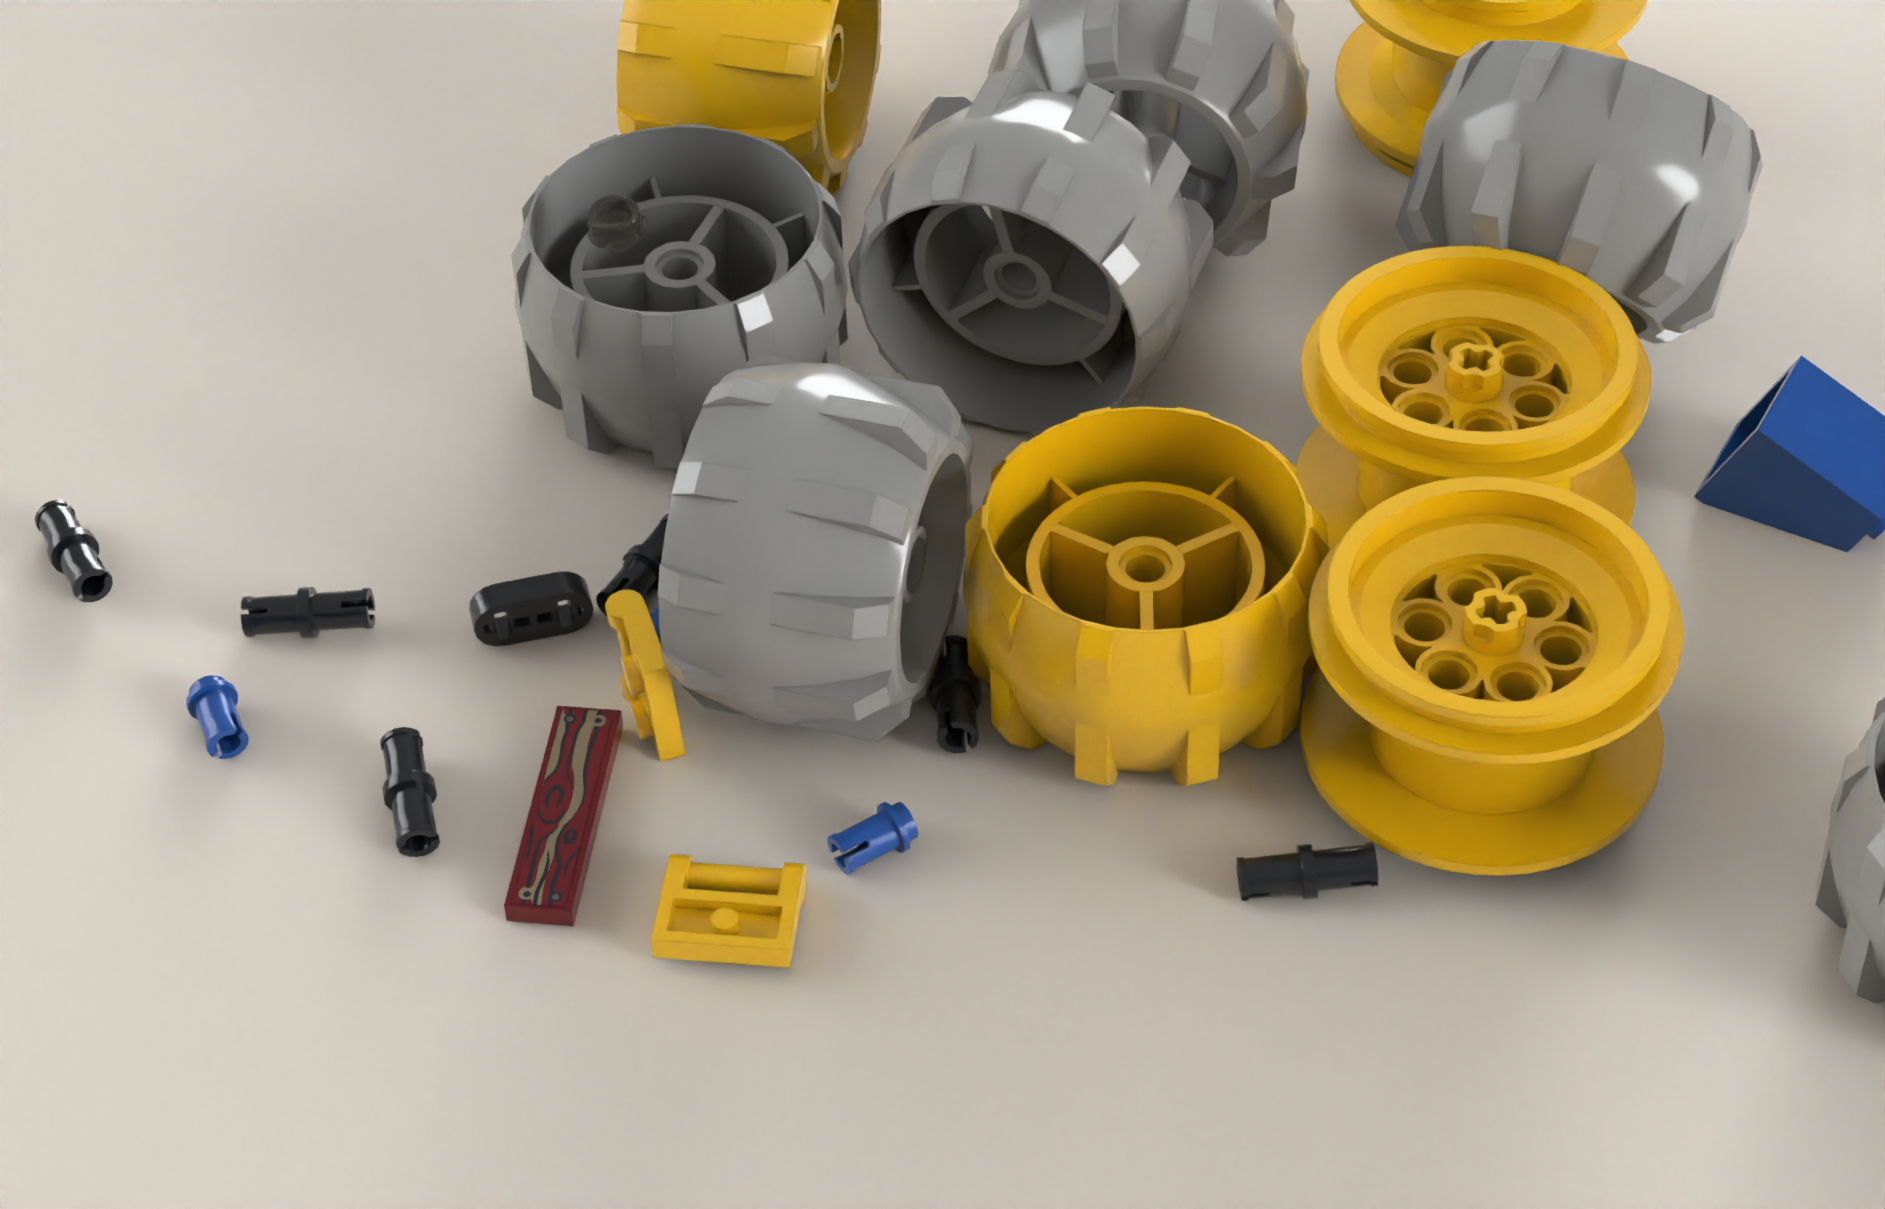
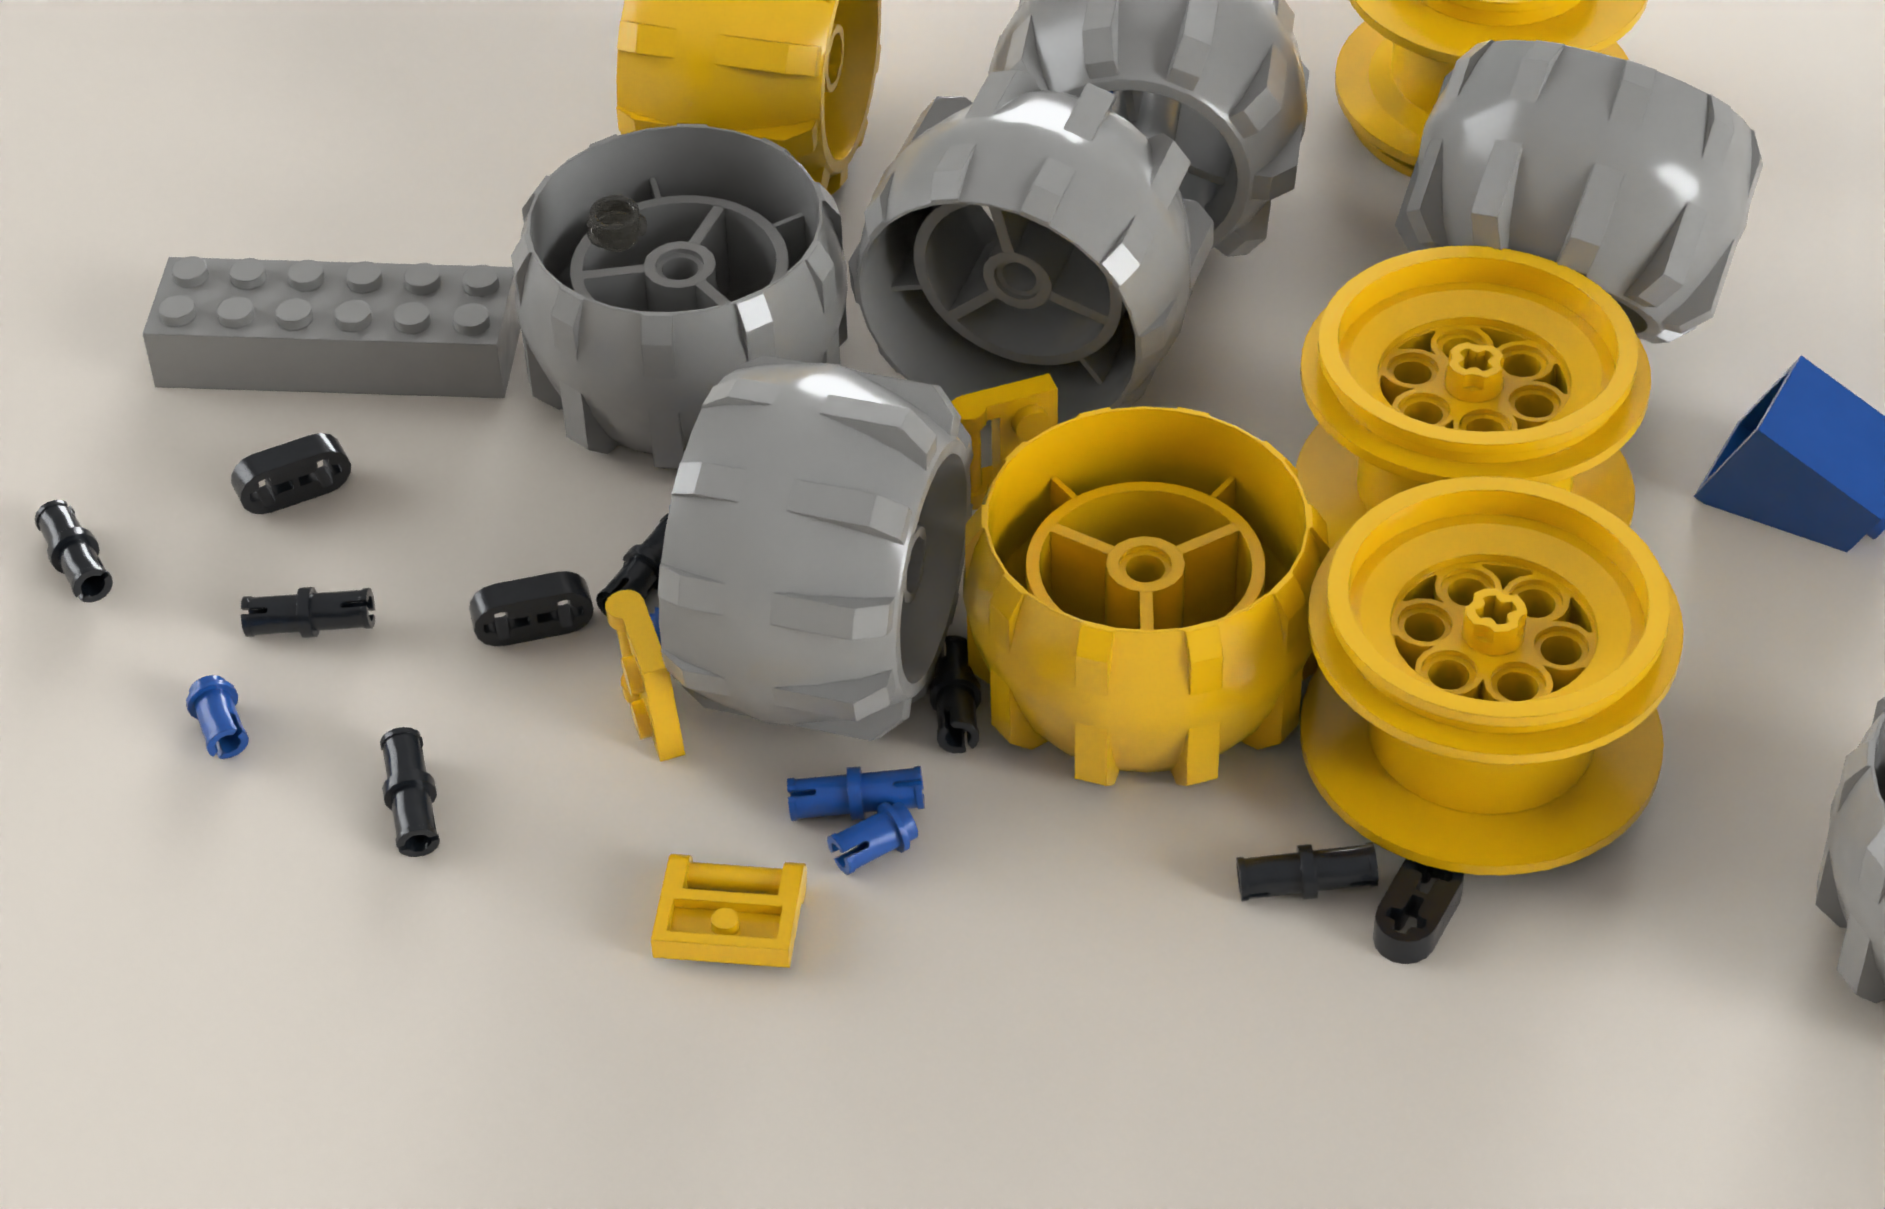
dark red tile [504,706,623,926] -> none
none -> light grey brick [143,256,521,398]
none -> black beam [231,433,351,514]
none -> blue pin [787,766,925,821]
none -> yellow plate [951,373,1058,510]
none -> black beam [1373,859,1464,964]

